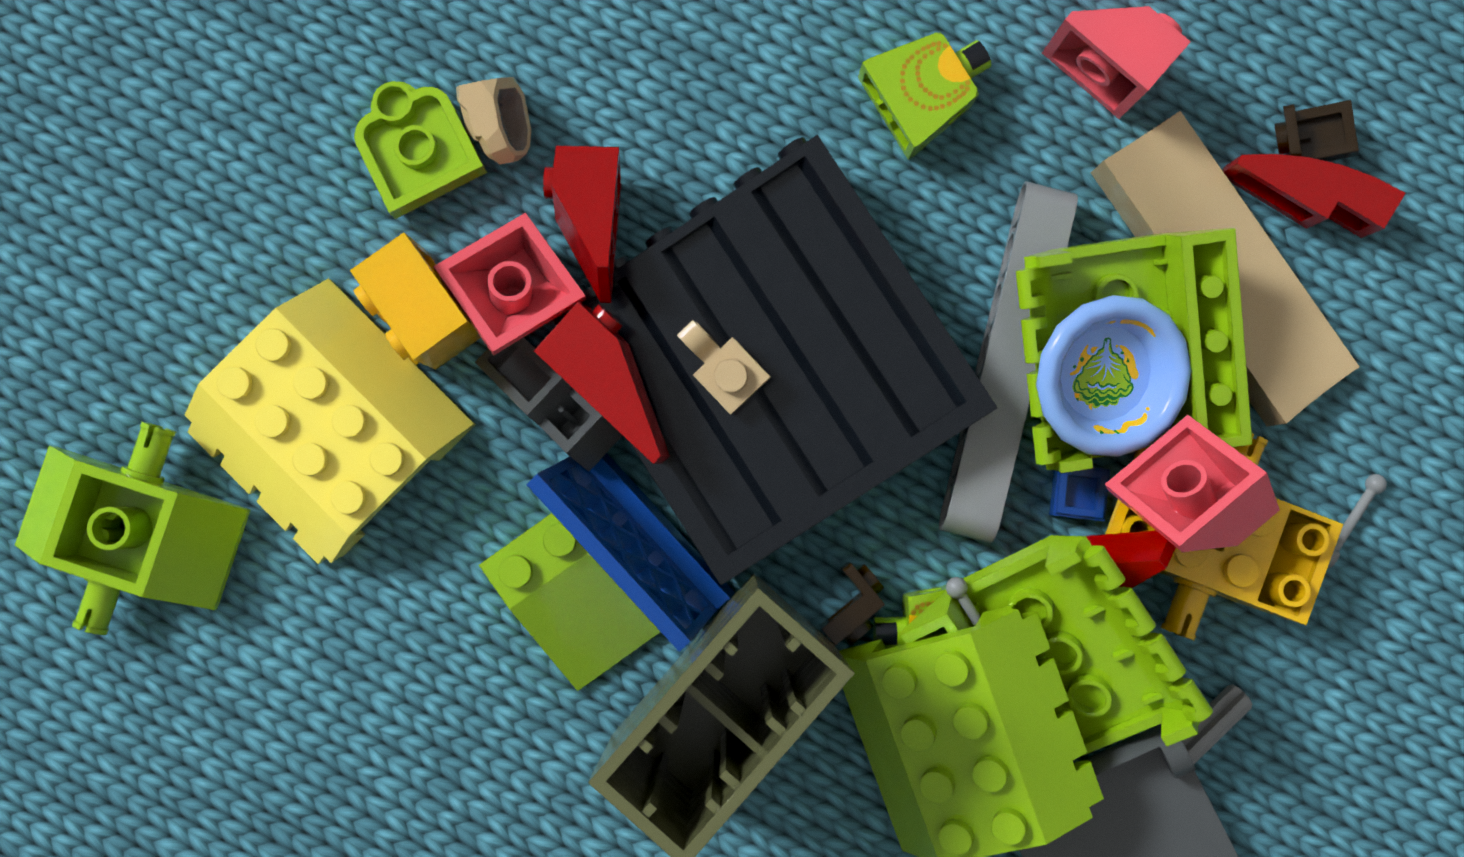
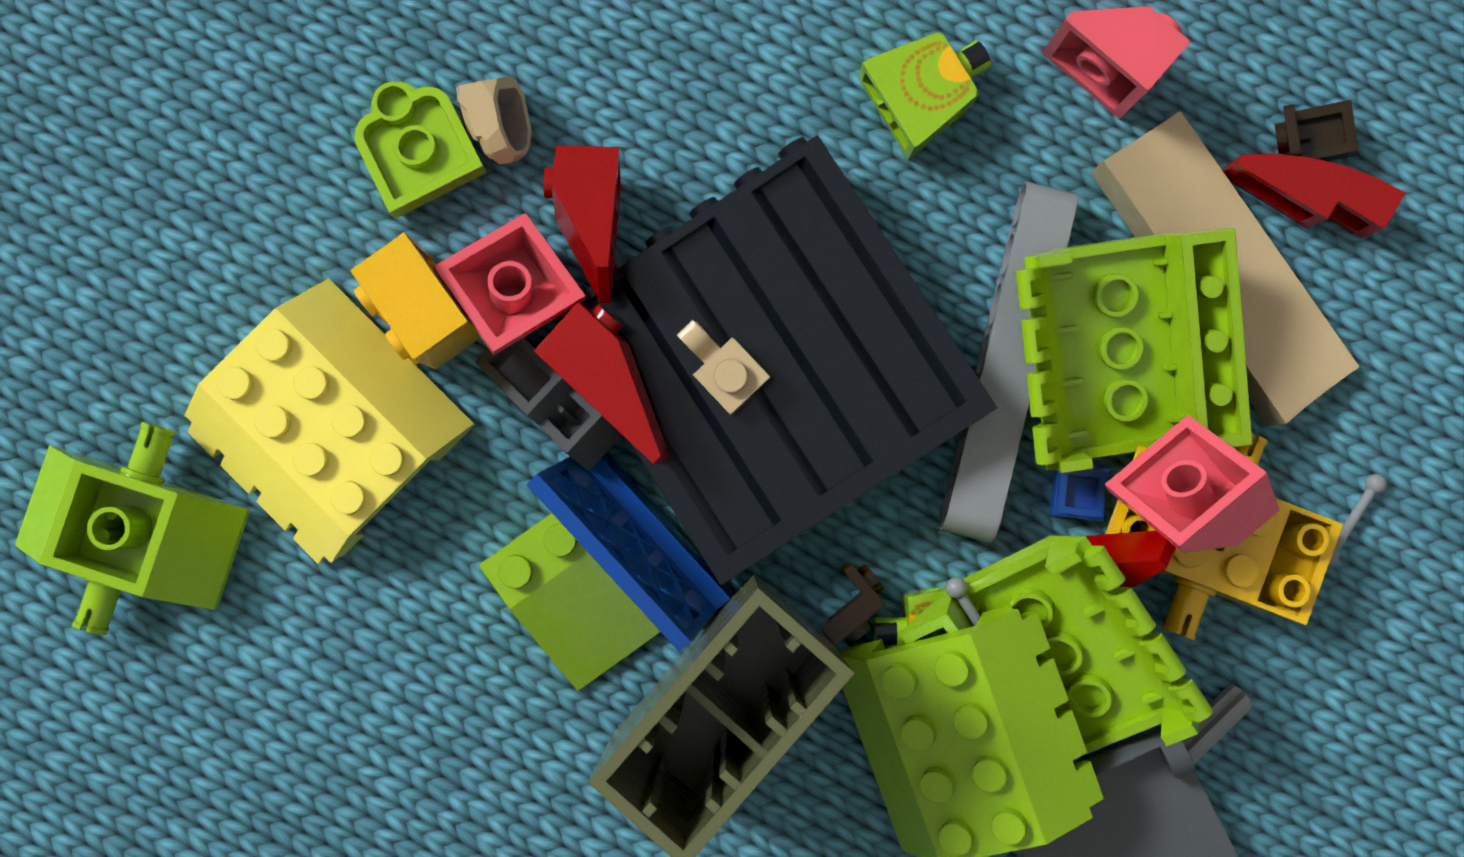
light blue piece [1036,295,1191,457] -> none

